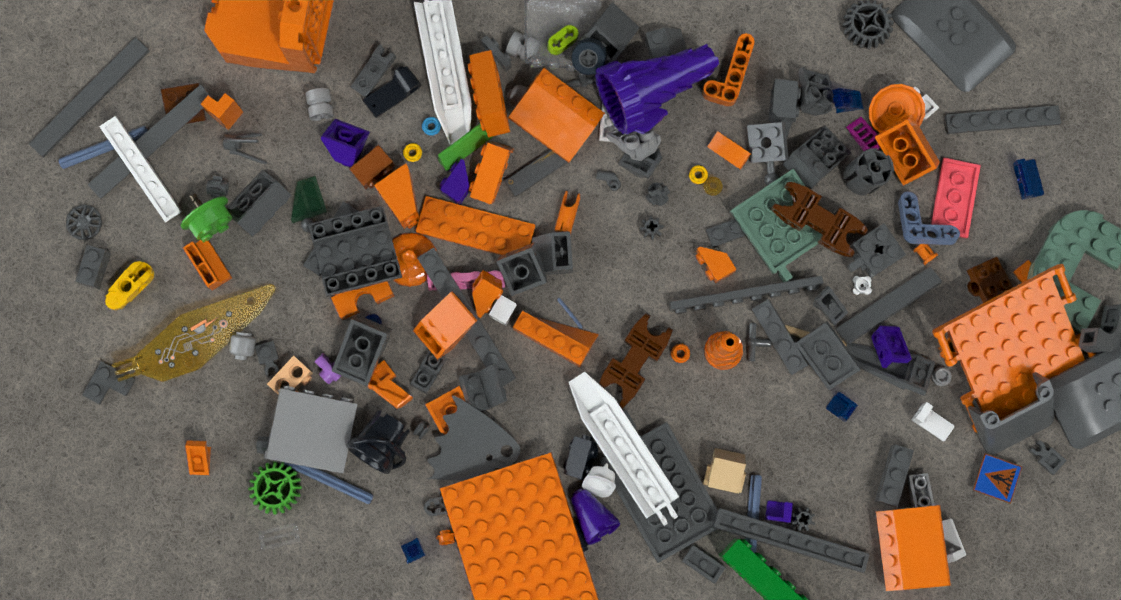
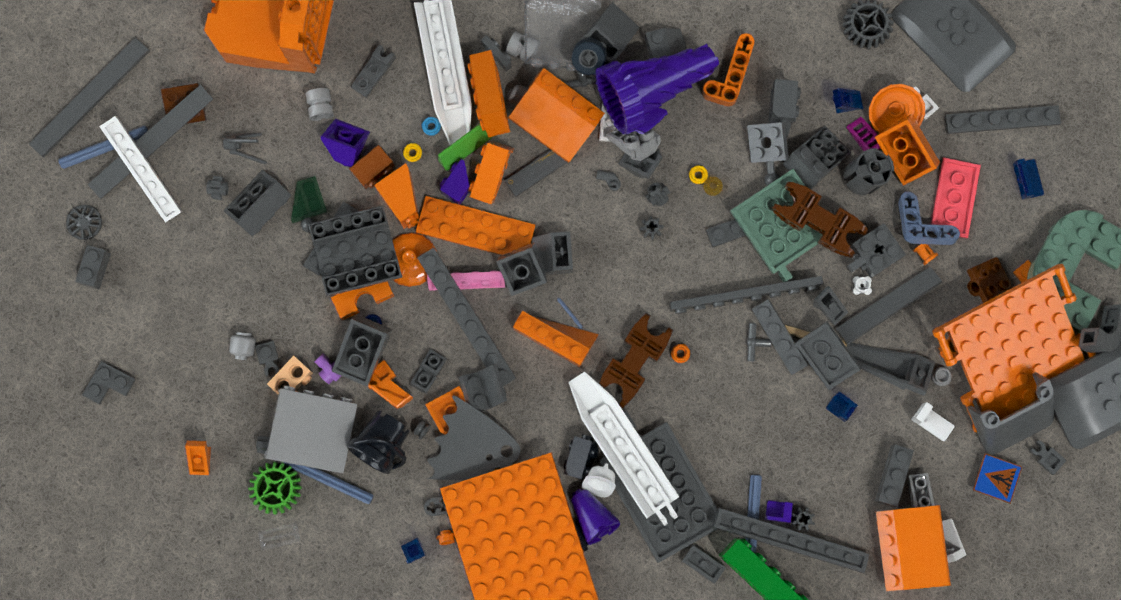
yellow piece [105,261,154,310] -> none
clear yellow wing [112,284,276,382] -> none
bright green piece [181,193,232,242] -> none
orange piece [183,240,232,291] -> none
orange piece [201,93,243,130] -> none
black door [362,66,422,118] -> none
orange slope [413,291,477,360] -> none
orange slope [472,270,503,318] -> none
white panel [489,295,517,326] -> none
lime beam [547,25,579,55] -> none
orange piece [554,191,580,235] -> none
orange slope [695,246,737,284] -> none
tan plate [703,448,746,494] -> none
orange cone [704,331,743,370] -> none
orange slope [707,131,751,170] -> none
dark grey slope [798,67,834,116] -> none
dark purple bracket [871,326,912,368] -> none

